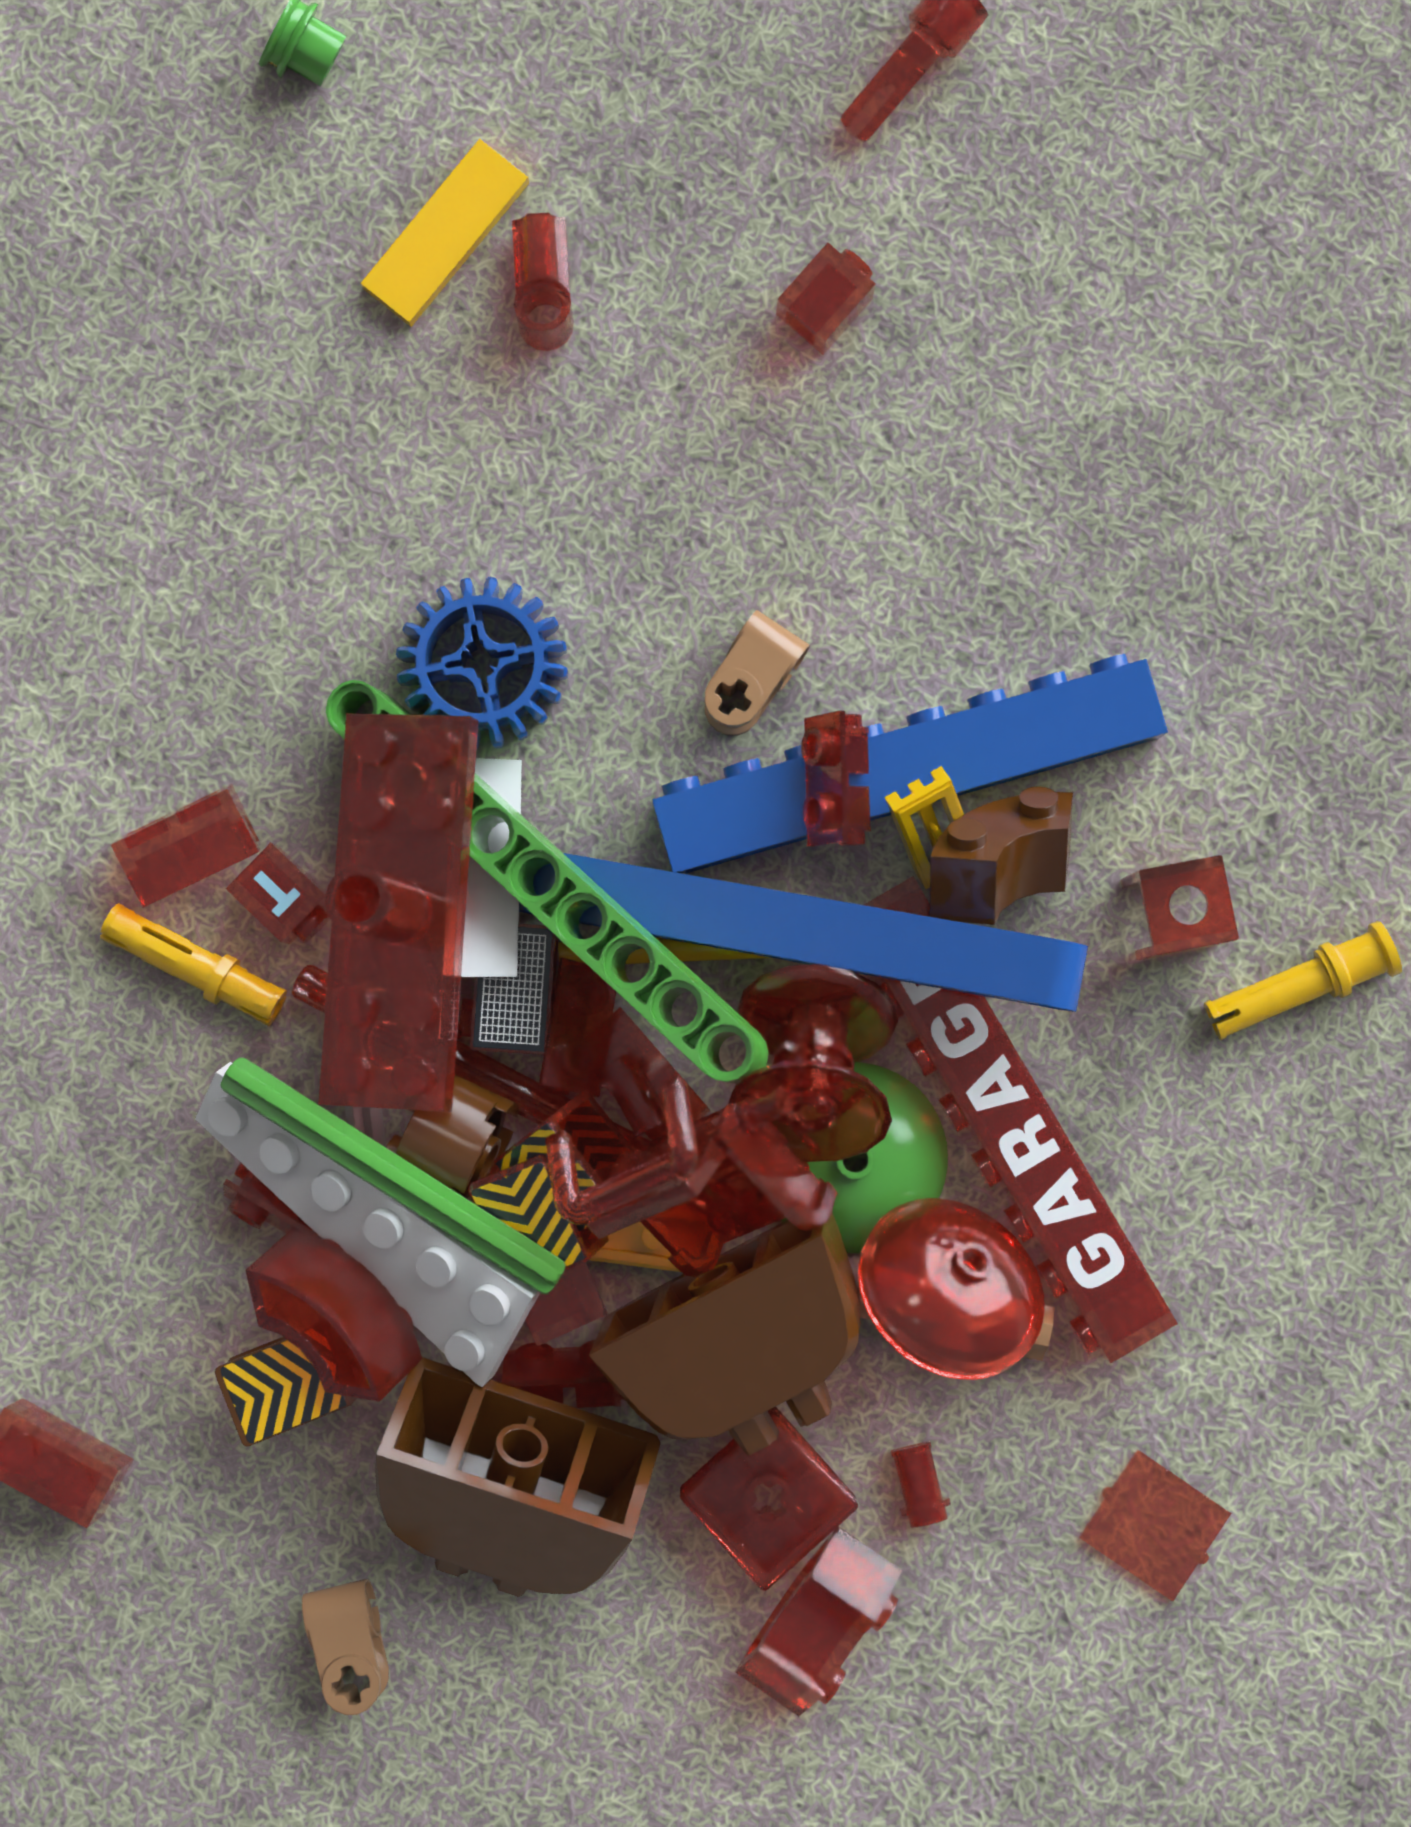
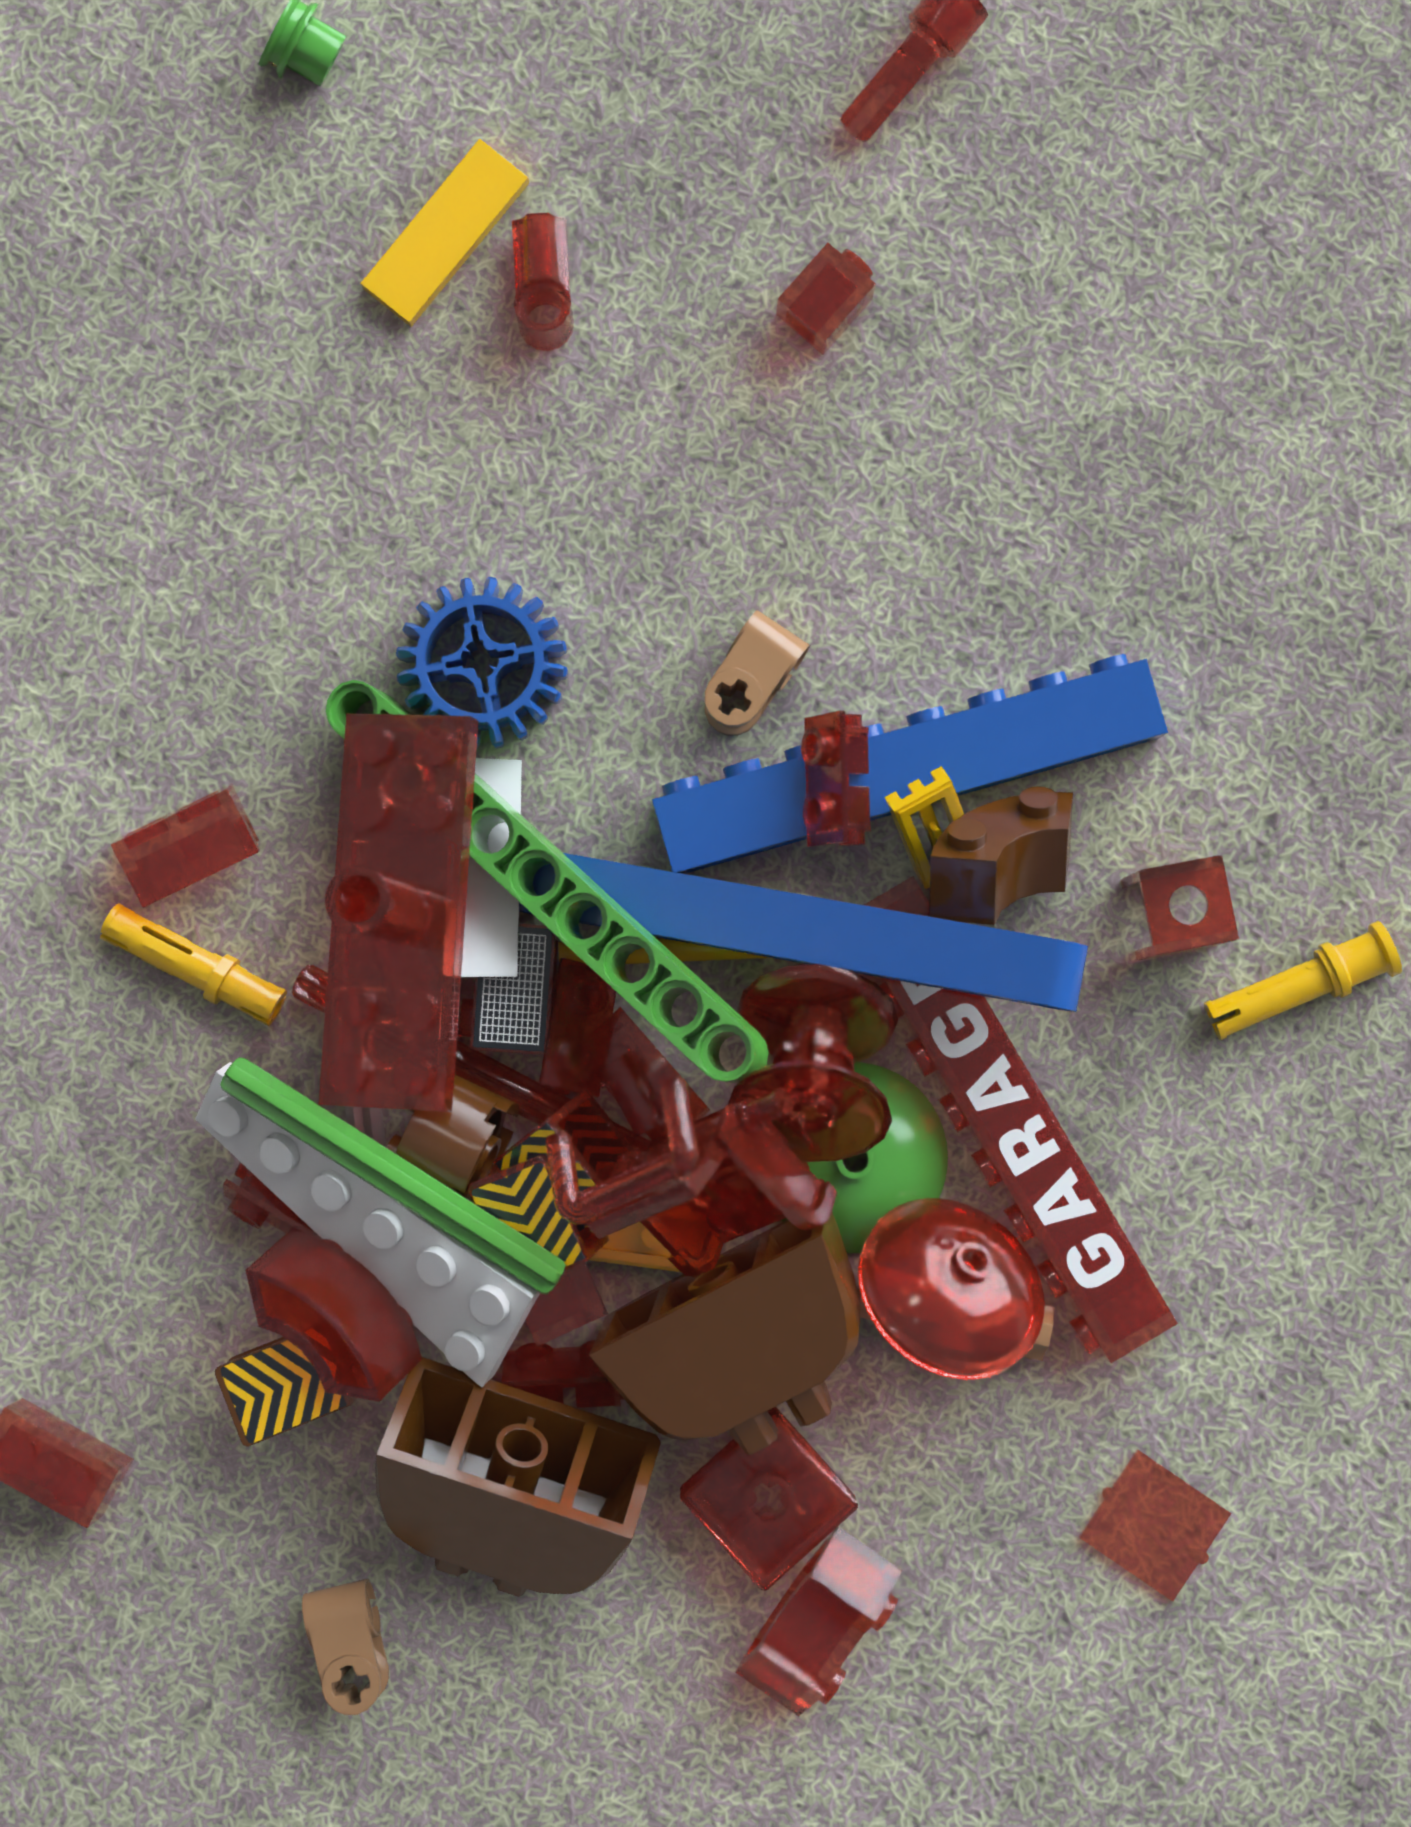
clear red brick [226,842,334,944] -> none
clear red pin [891,1441,951,1528] -> none

